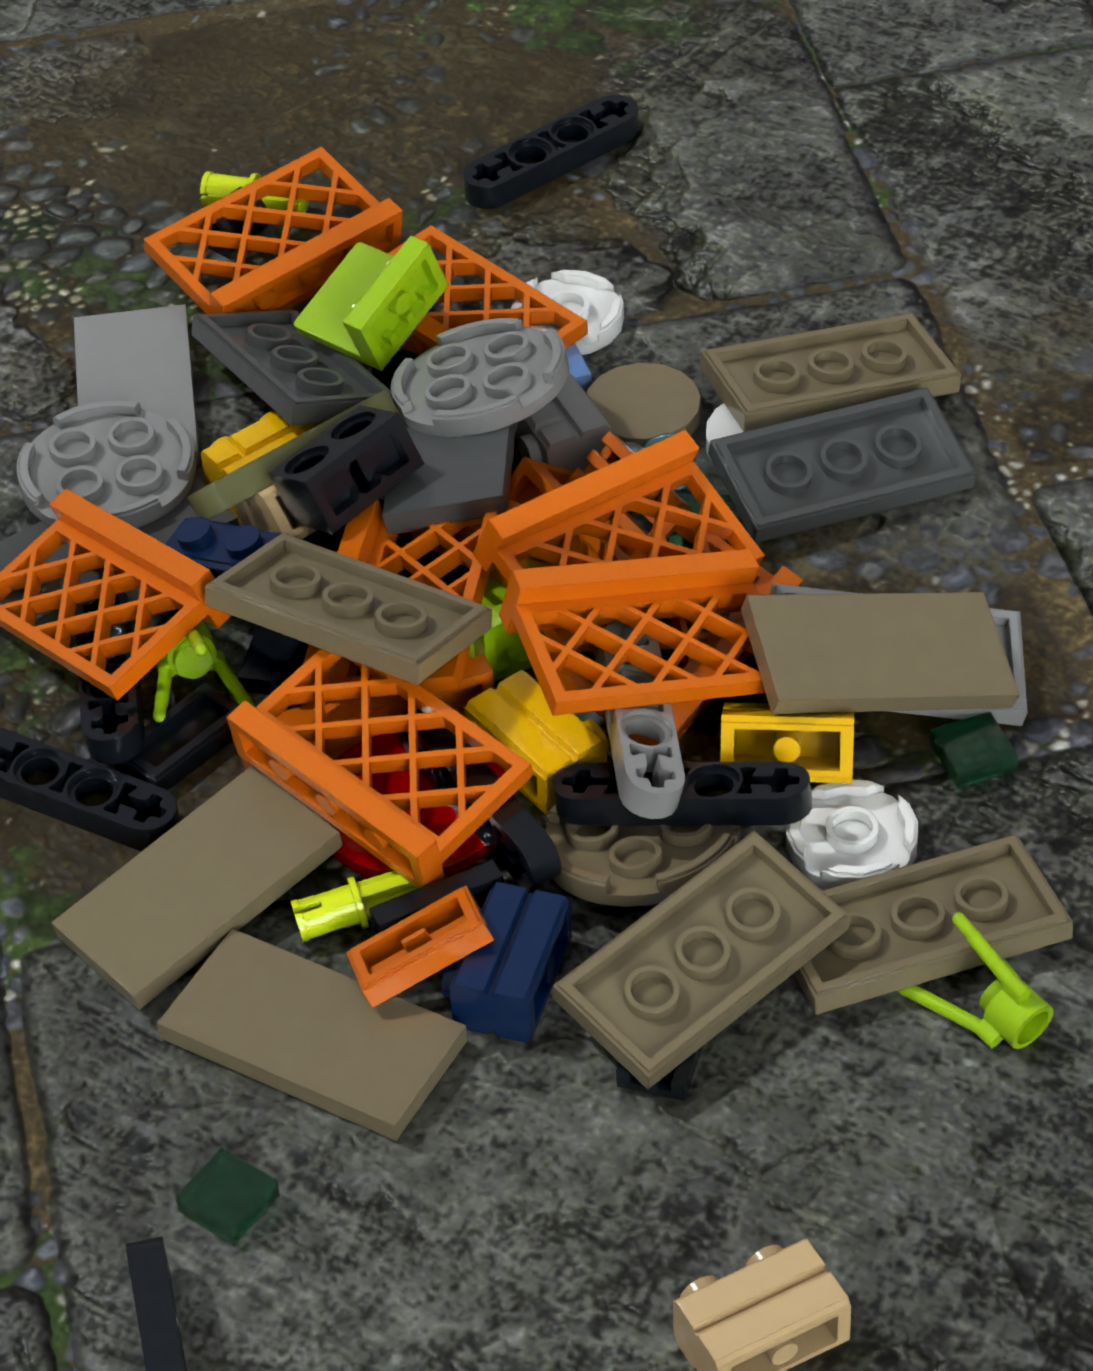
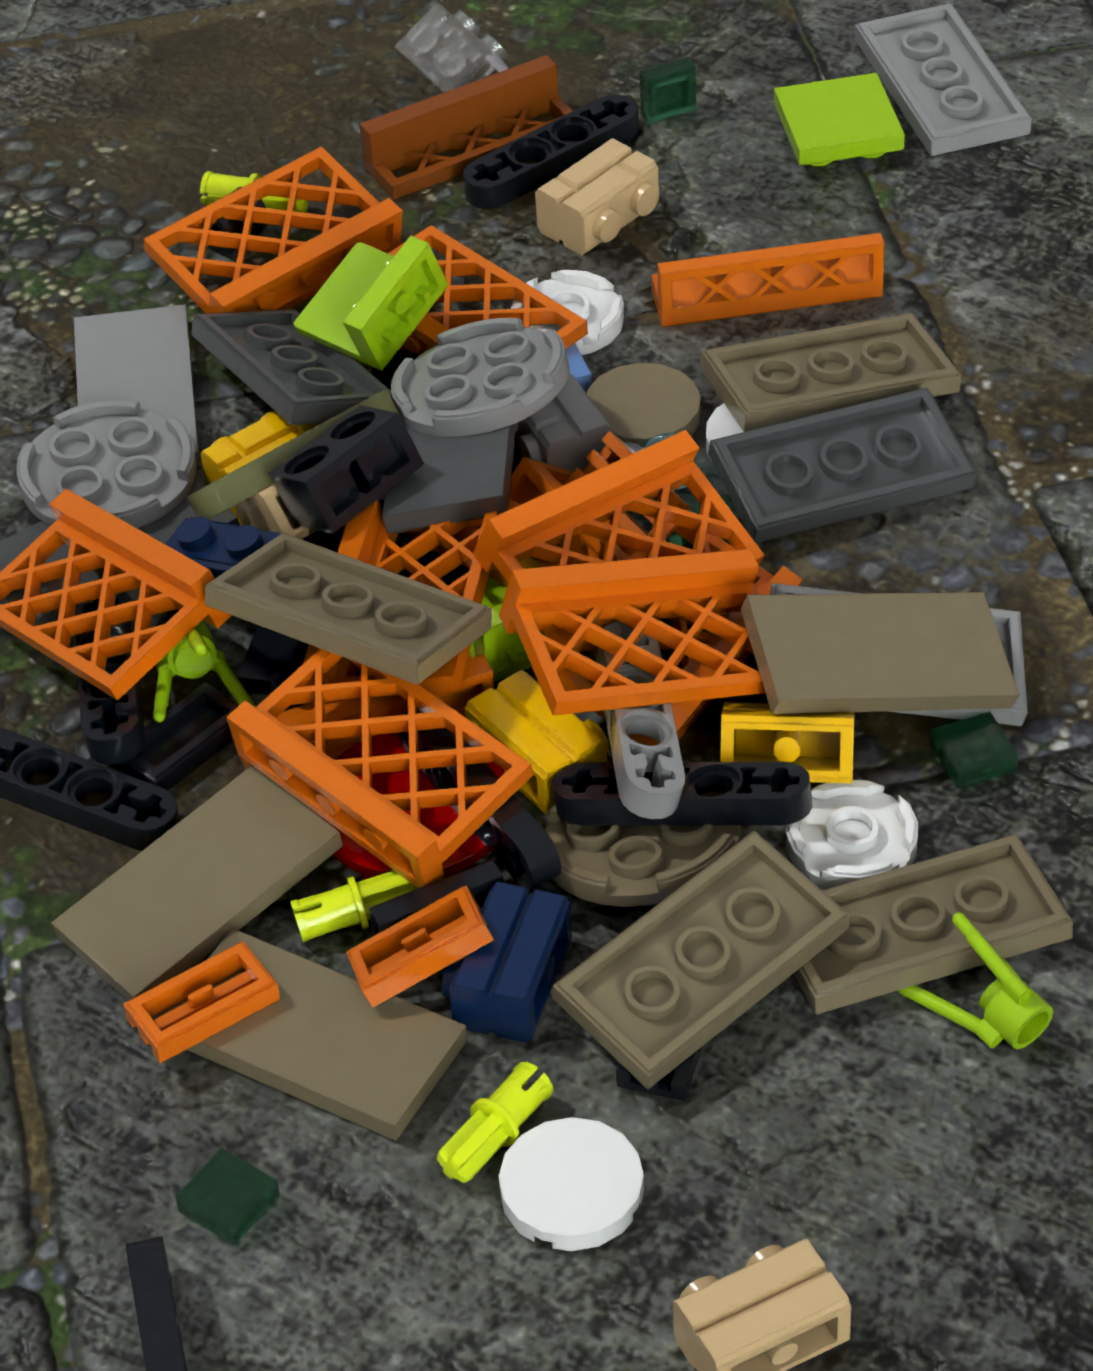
none -> orange tile [123,941,280,1064]
none -> dark orange fence [360,55,573,200]
none -> clear bracket [394,2,509,93]
none -> neon yellow axle [437,1062,553,1183]
none -> white tile [498,1117,644,1251]
none -> tan brick [535,138,659,256]
none -> clear green tile [640,57,696,124]
none -> orange fence [651,233,885,327]
none -> lime tile [774,73,905,166]
none -> light grey tile [855,3,1032,156]

